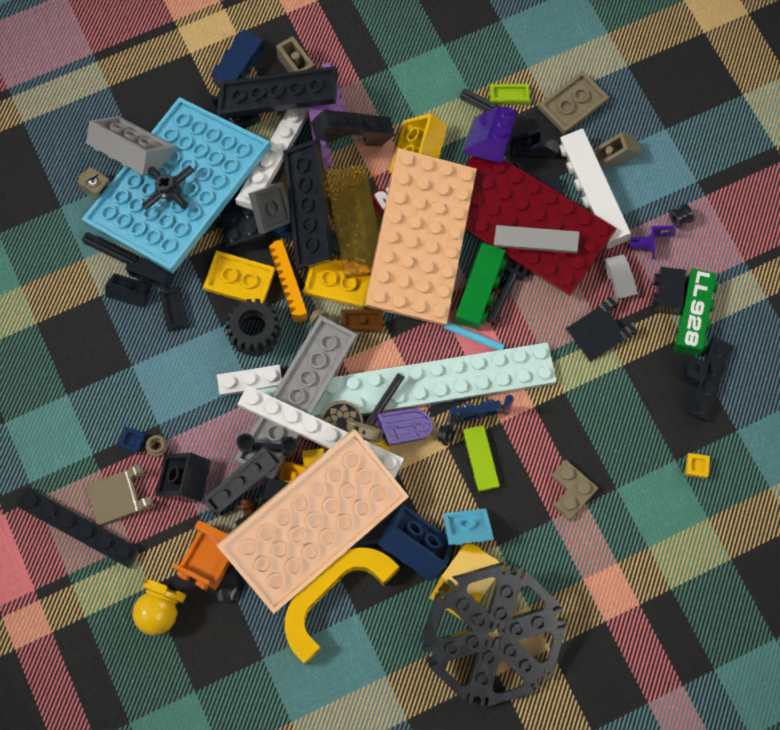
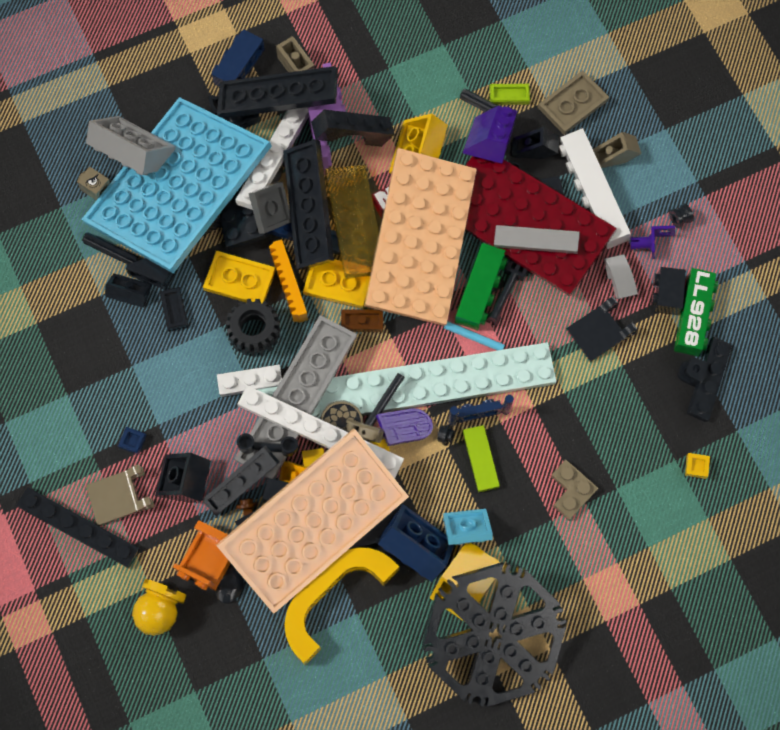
black bar [141,165,195,211] -> none
dark tan plate [146,435,168,457] -> none
dark tan plate [309,309,329,327] -> none

